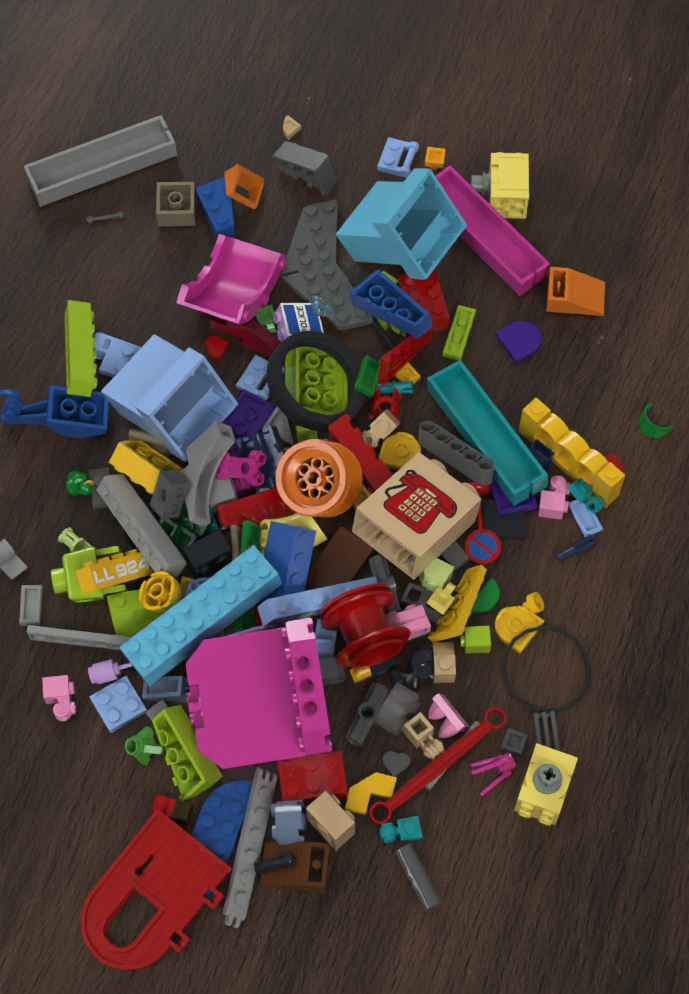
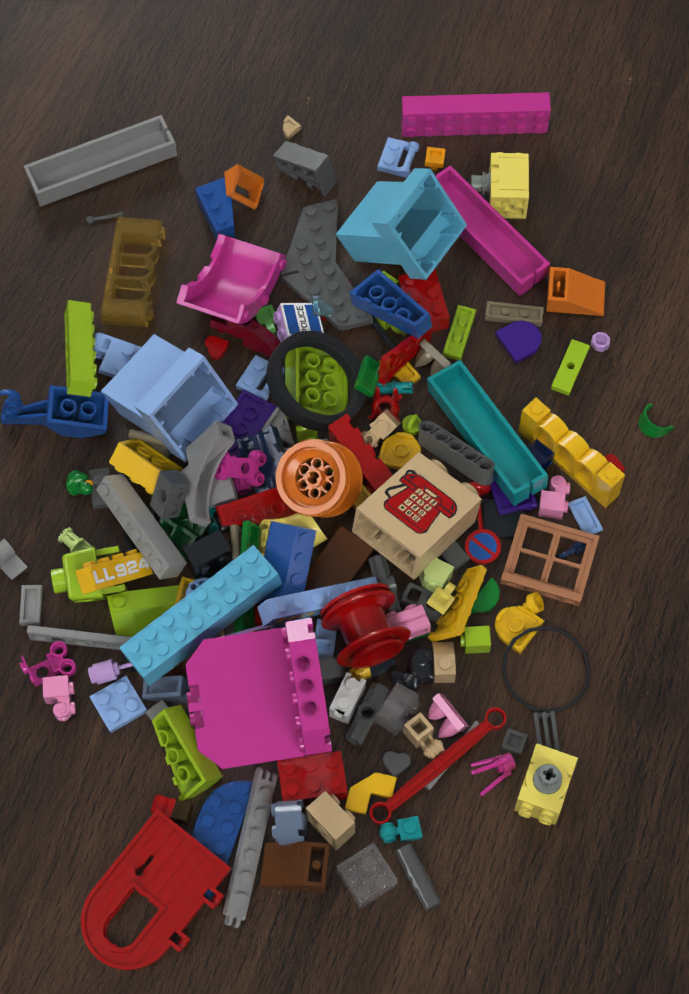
bright green rock [125,726,164,766] -> none
yellow cylinder [139,571,182,614] -> none
dark tan brick [156,182,196,226] -> none
black axle [254,853,296,874] -> none
teal plate [567,477,604,513] -> none
none -> dark pink piece [19,641,76,687]
none -> clear yellow fence [101,217,166,327]
none -> white brick [329,672,366,725]
none -> clear brick [336,843,398,909]
none -> dark pink piece [401,92,551,137]
none -> lime tile [402,414,422,435]
none -> dark tan tile [414,339,452,376]
none -> dark tan tile [485,301,544,327]
none -> nougat window [500,514,600,607]
none -> lime tile [551,339,590,396]
none -> lavender tile [591,332,610,352]

